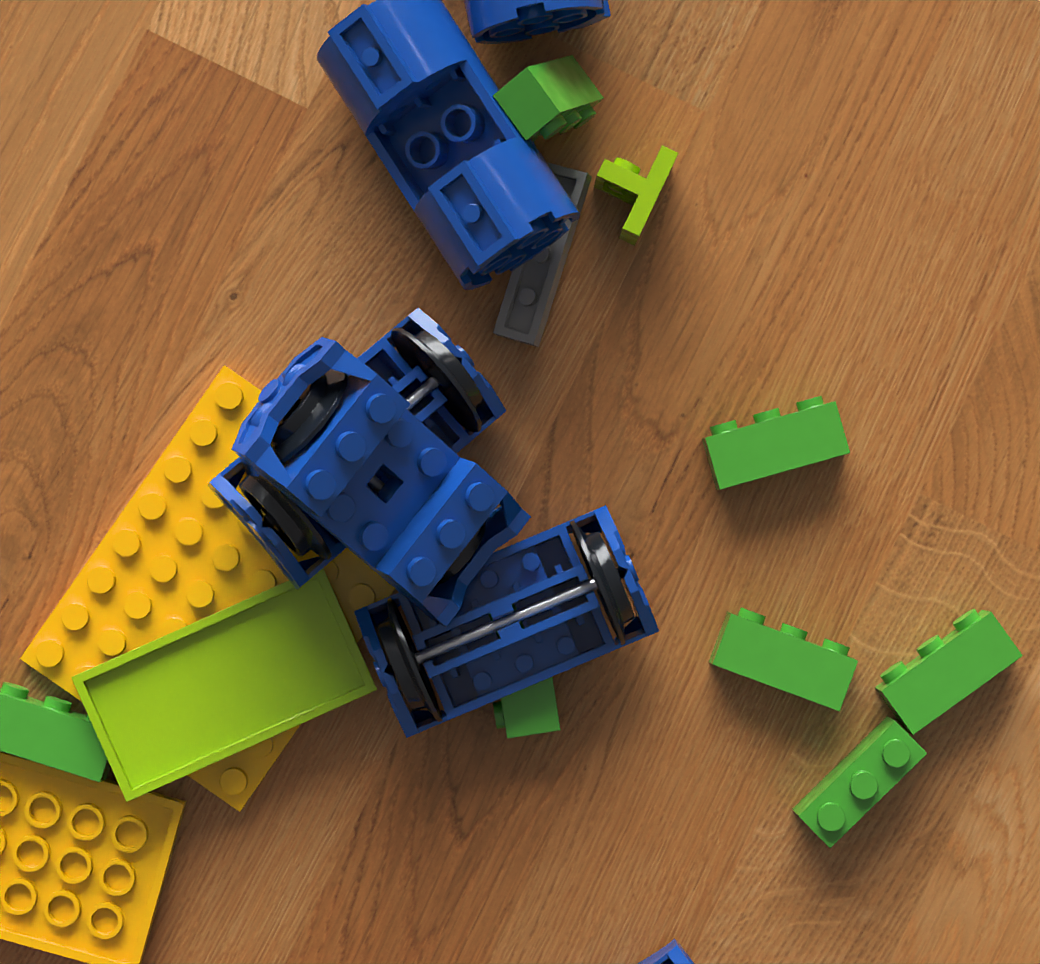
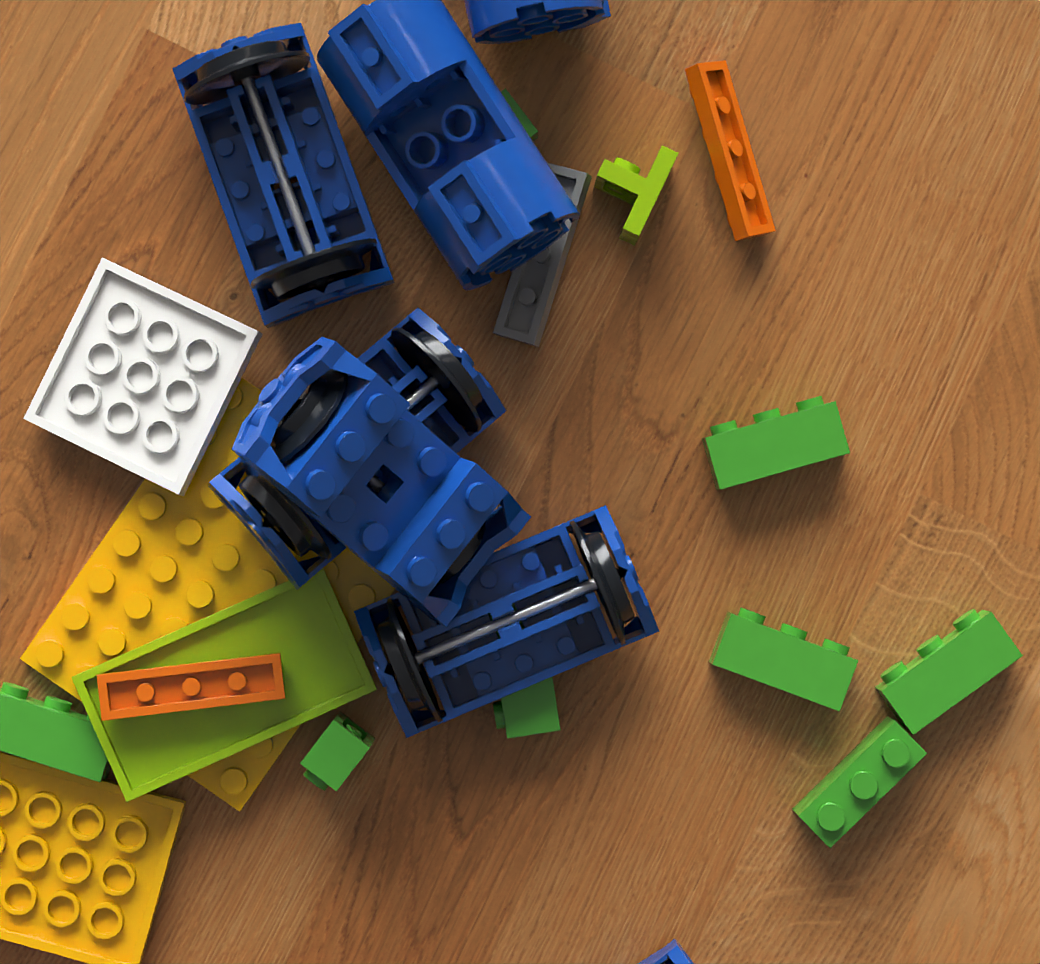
bright green brick [493,55,604,140] -> none
none -> white plate [23,258,263,496]
none -> orange plate [97,653,286,721]
none -> blue piece [173,23,395,328]
none -> bright green brick [300,711,375,791]
none -> orange plate [685,60,776,241]

